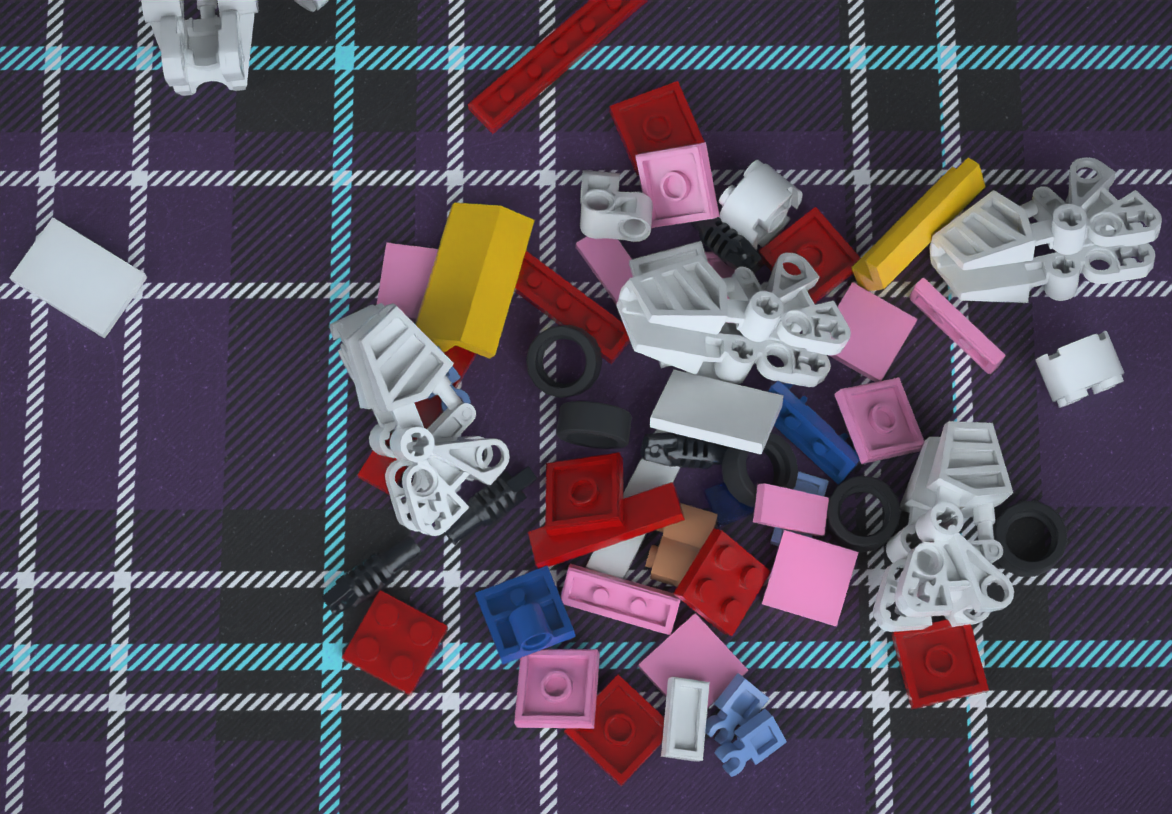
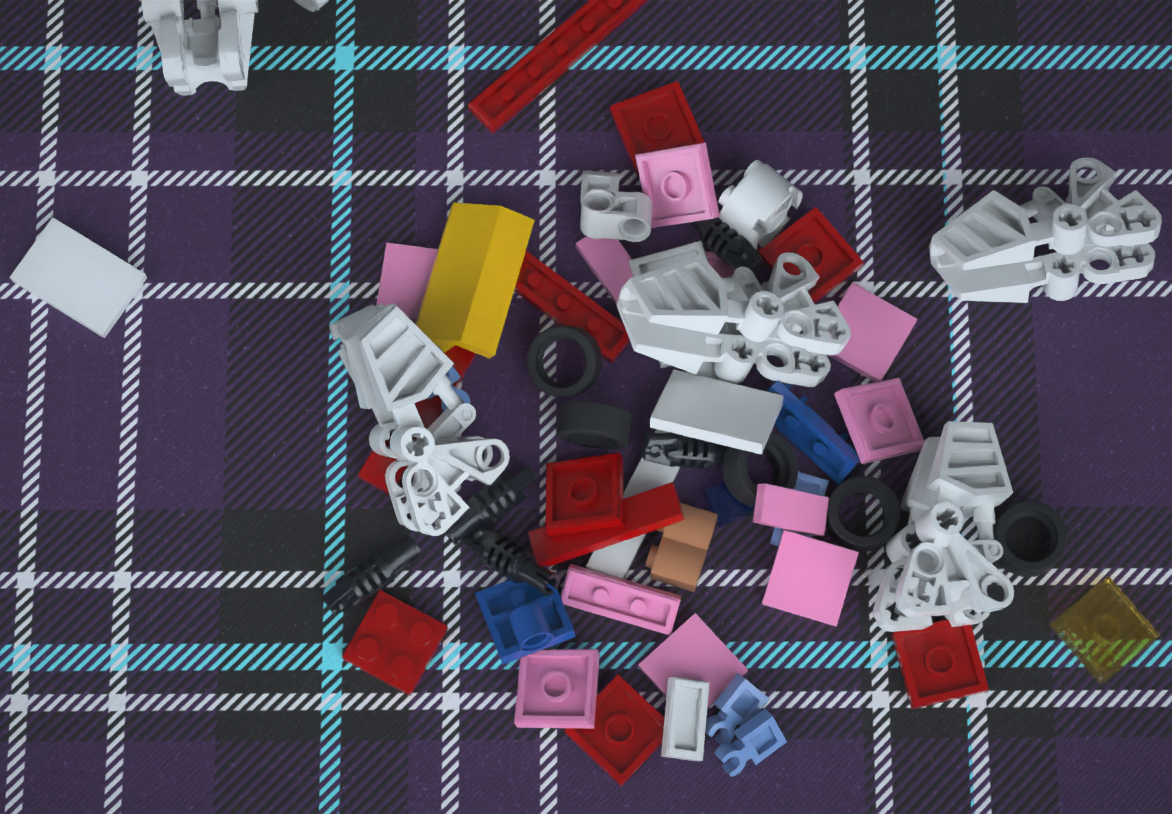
red plate [673,528,771,636] -> none
yellow slope [852,158,986,291] -> none
bright pink tile [909,277,1006,374] -> none
white brick [1036,331,1124,408] -> none
none -> black hinge [465,526,560,596]
none -> clear yellow plate [1050,576,1160,685]

